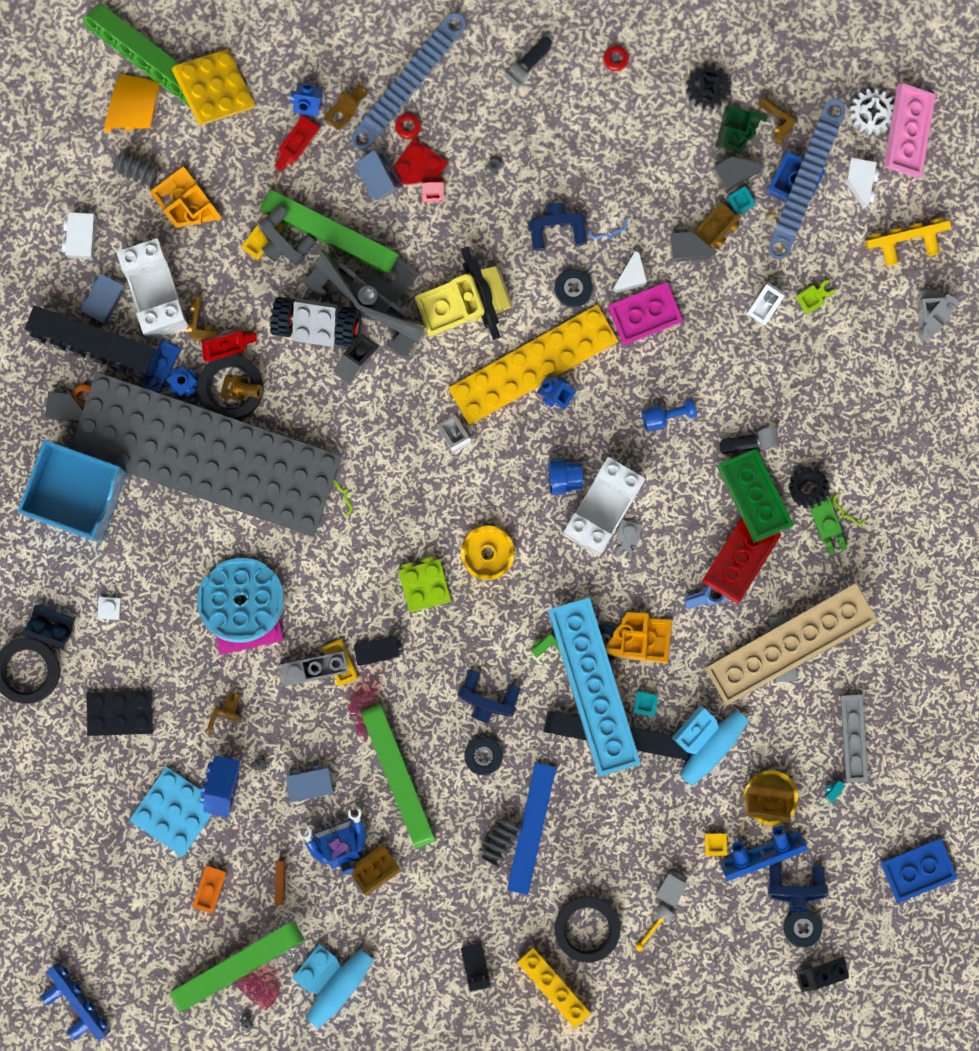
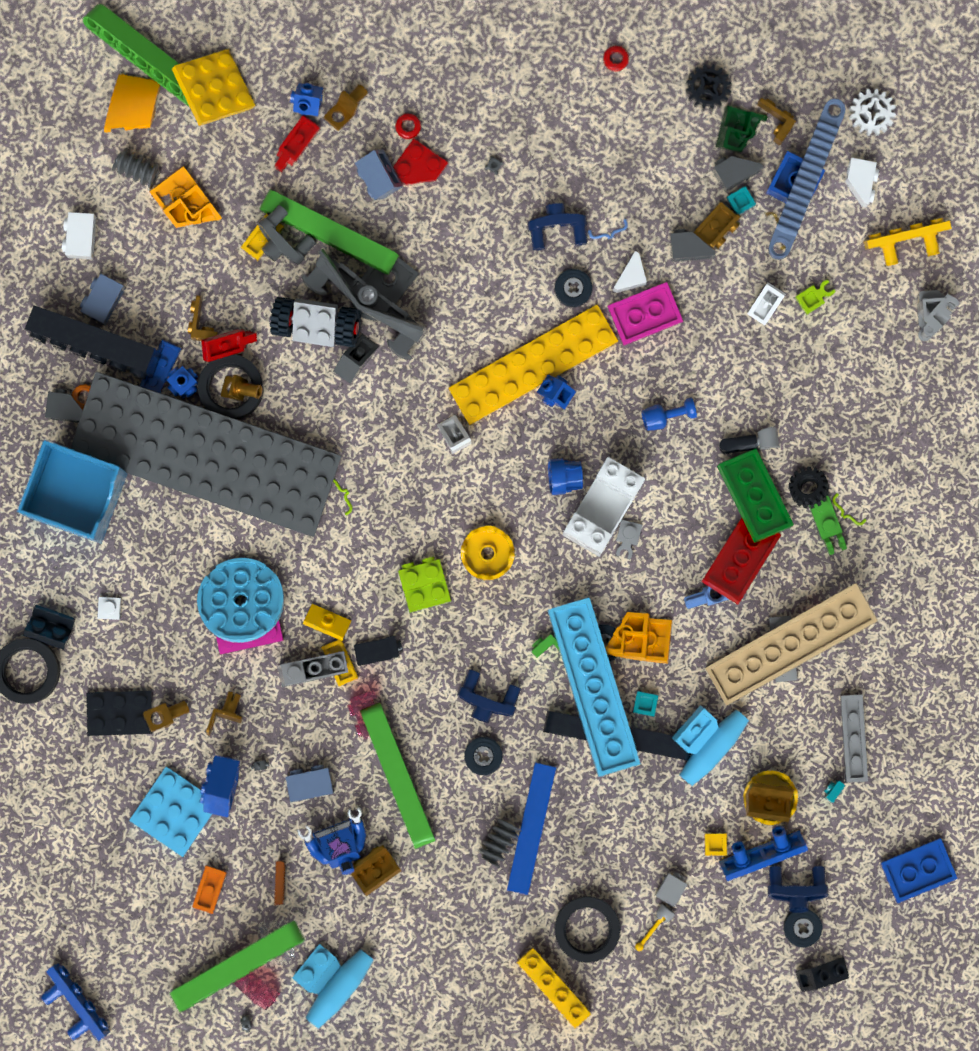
white piece [116,238,188,341] -> none
sand blue gear [352,13,466,150] -> none
light yellow piece [414,246,513,340] -> none
plate [421,178,444,203] -> none
black bracket [461,943,491,992] -> none
piece [503,37,552,89] -> none
bright pink plate [884,83,936,178] -> none
none -> pearl gold bracket [143,700,189,732]
none -> yellow plate [303,604,351,641]

